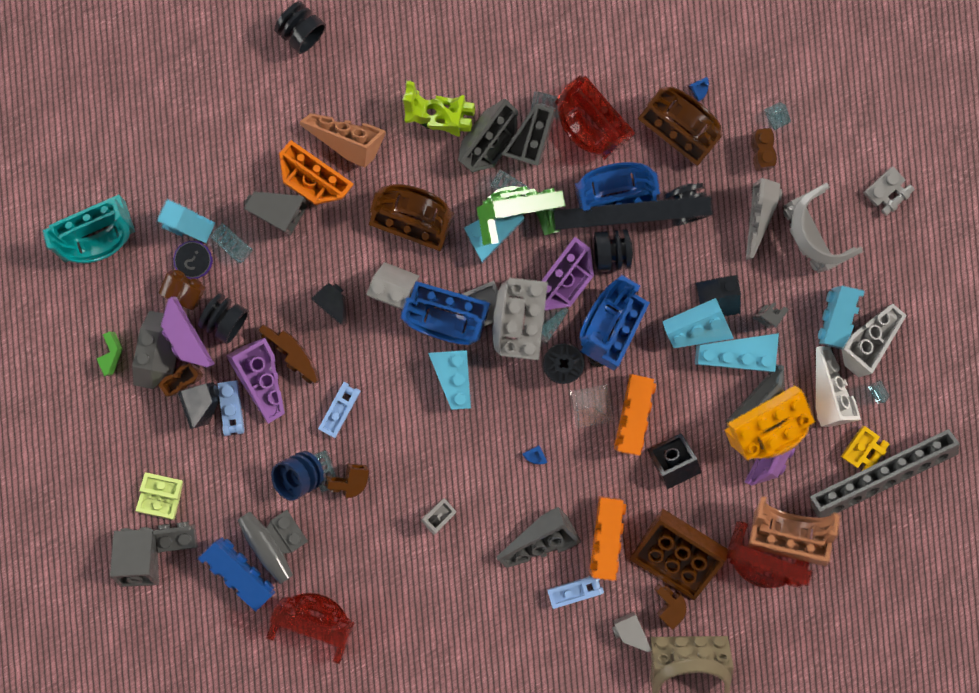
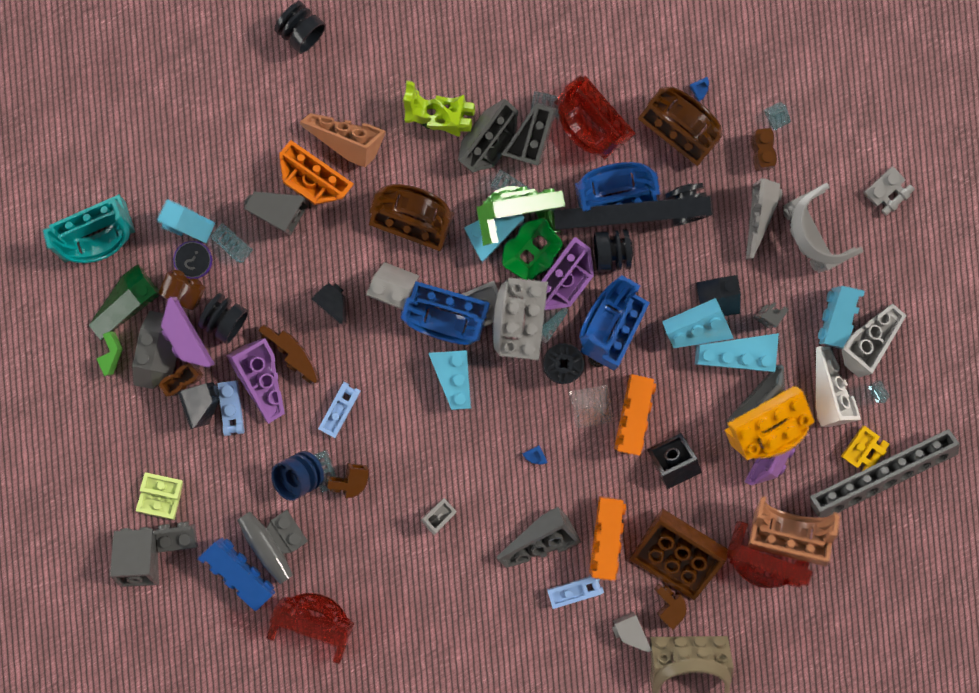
none -> dark green wedge [89,264,160,340]
none -> green piece [502,218,562,280]

